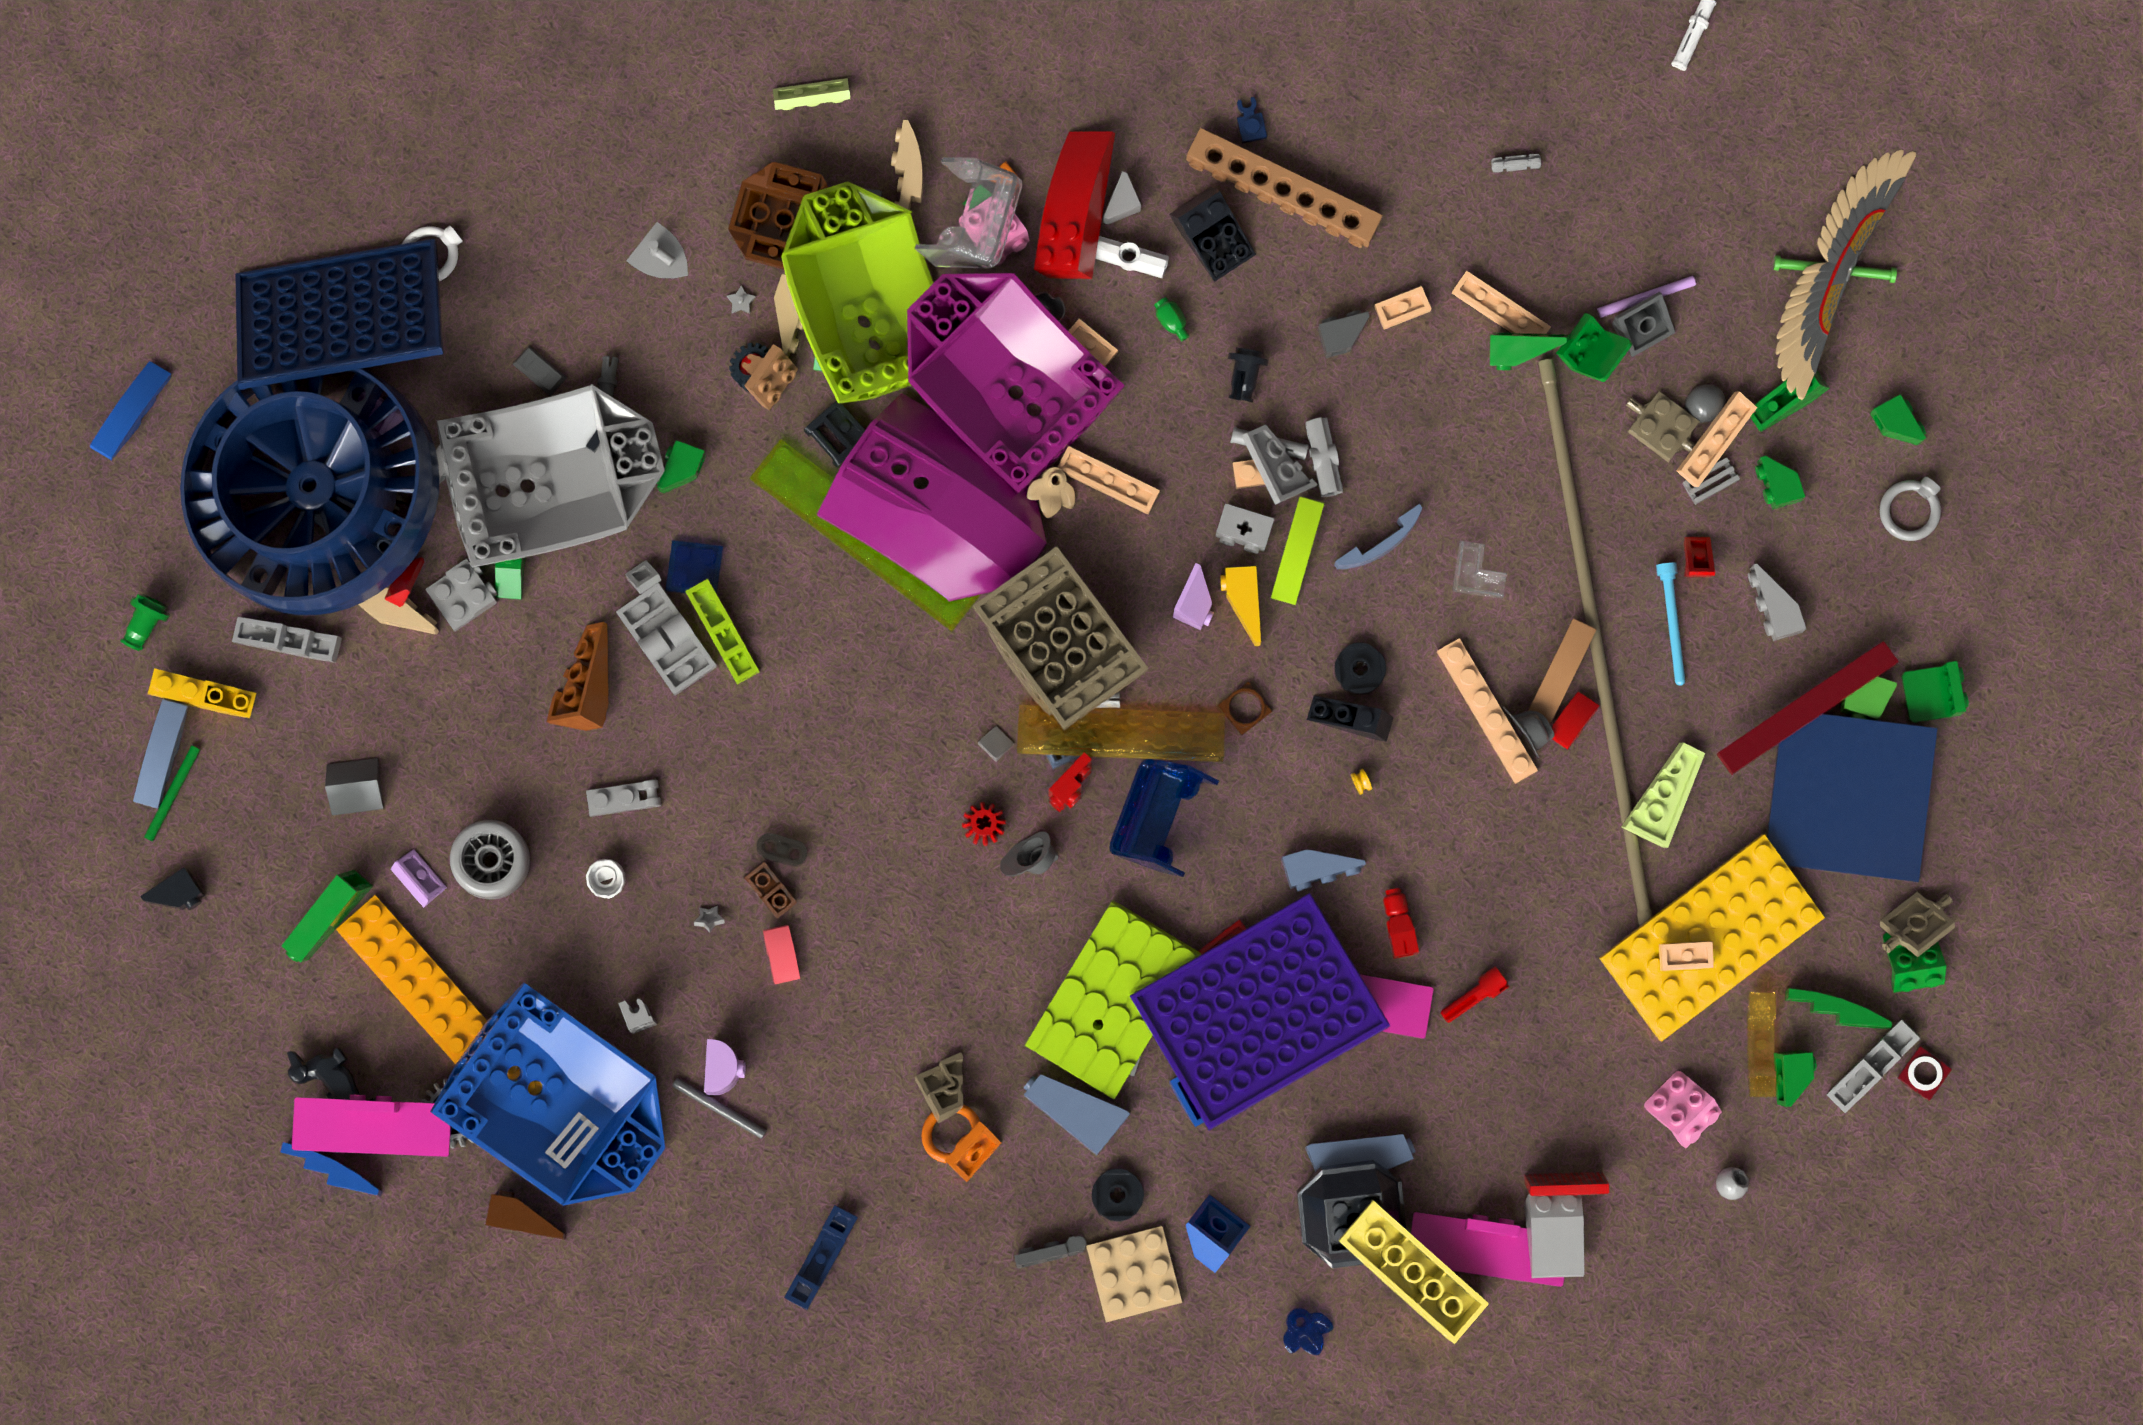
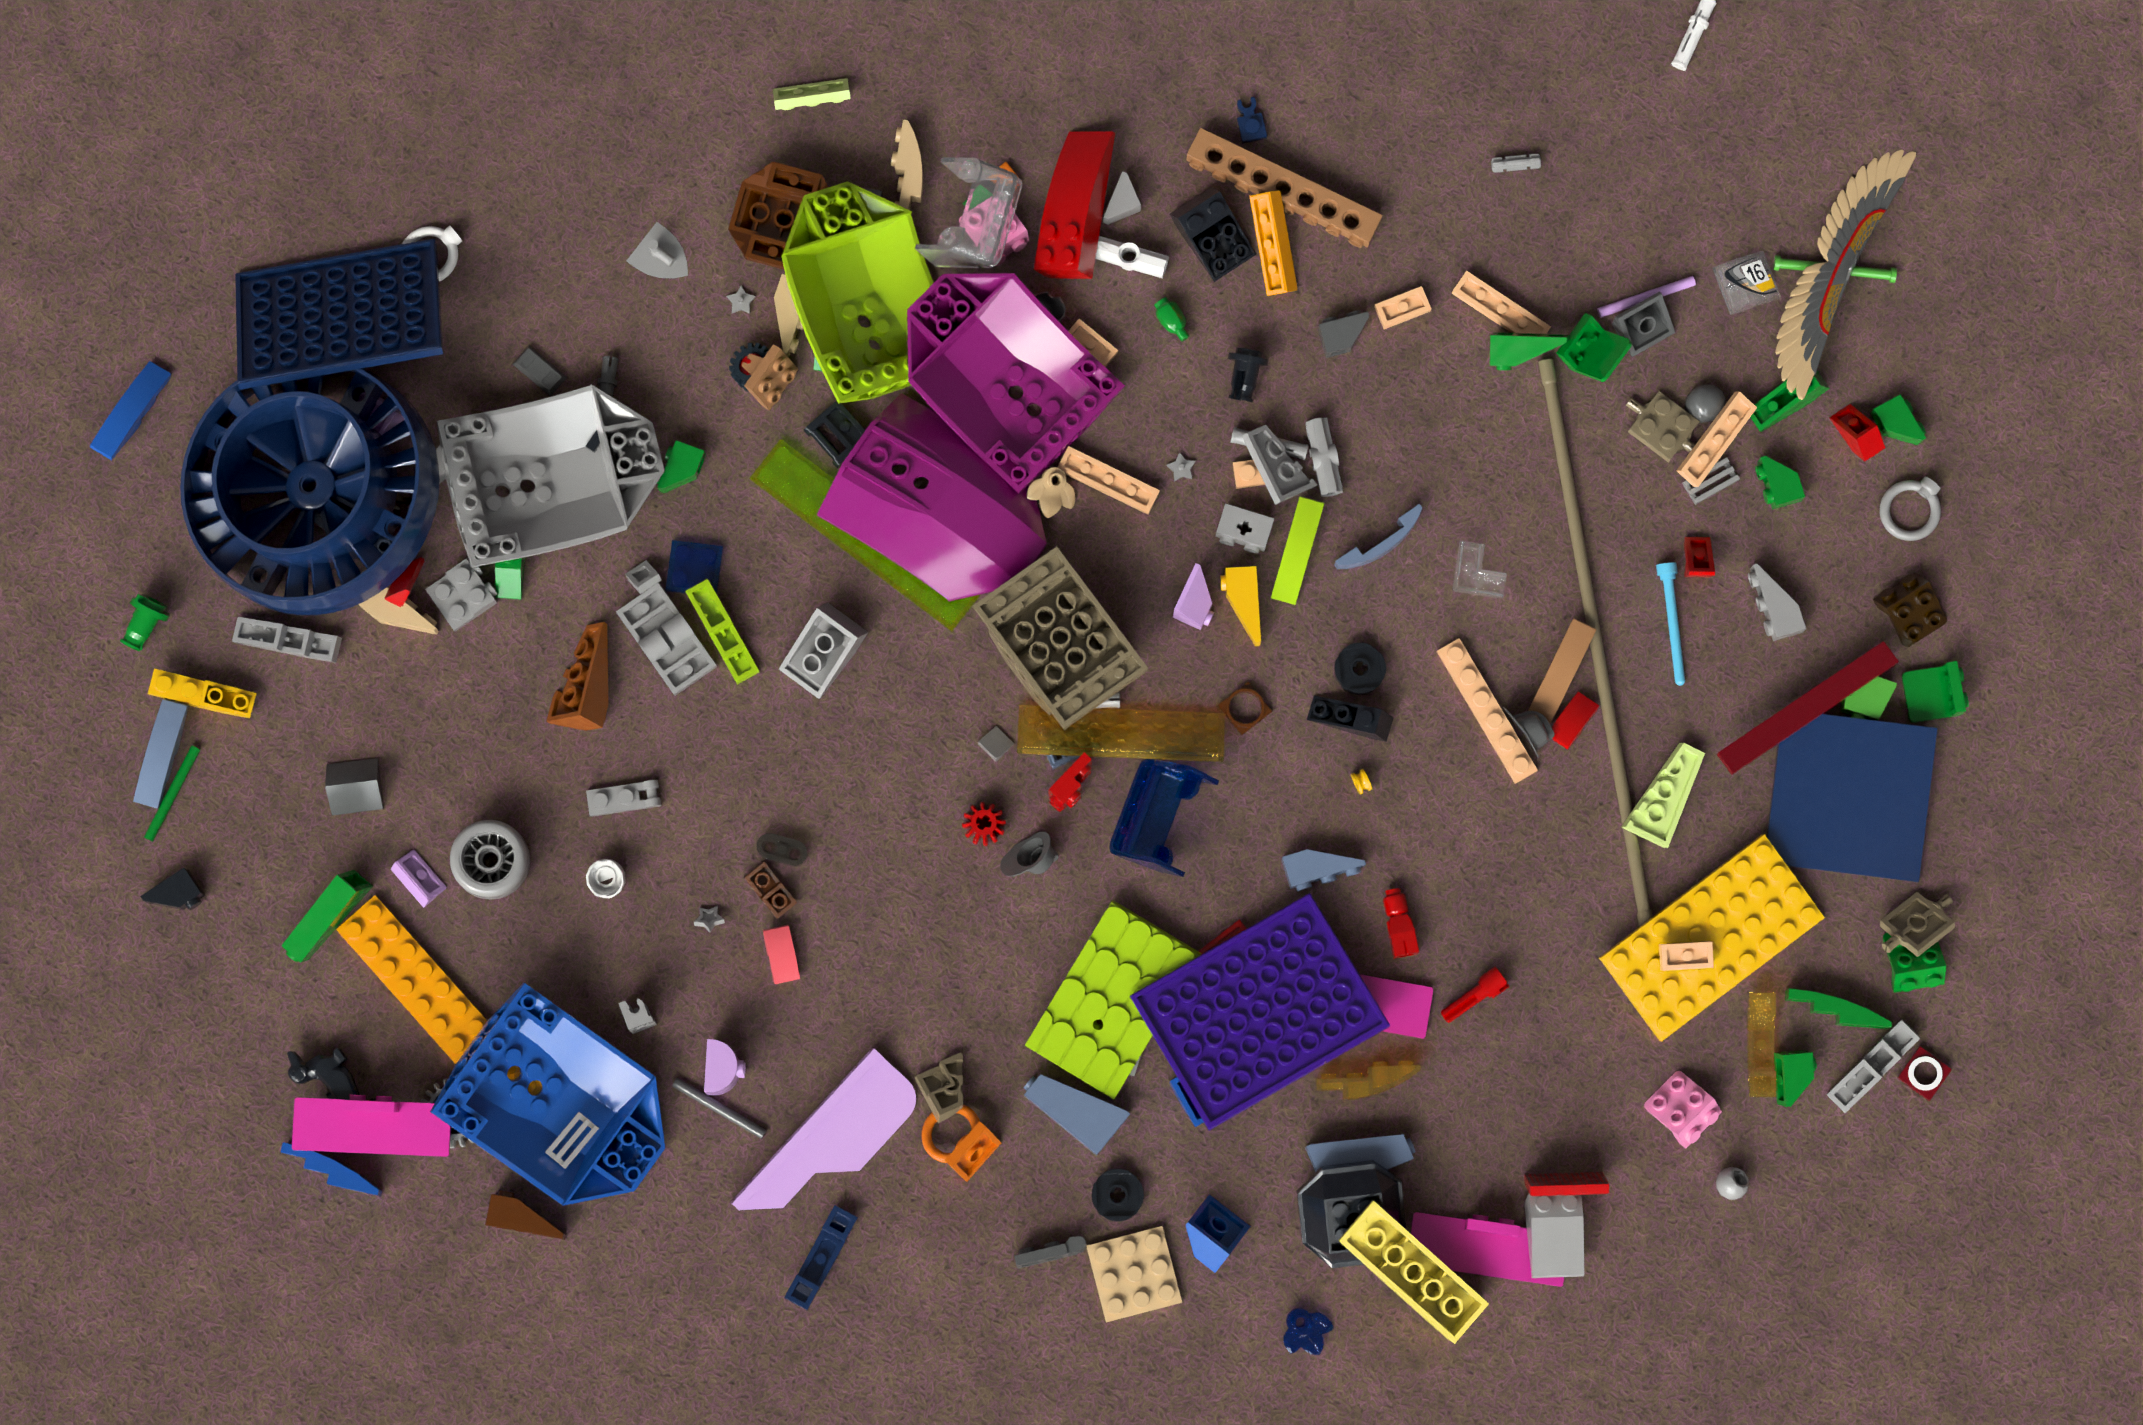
none -> lavender piece [731,1048,916,1211]
none -> light grey slope [779,603,868,699]
none -> light grey piece [1166,453,1196,482]
none -> light orange slope [1249,190,1297,296]
none -> clear yellow slope [1315,1060,1421,1101]
none -> clear slope [1712,251,1781,315]
none -> red slope [1829,404,1886,461]
none -> dark brown bracket [1873,573,1947,647]

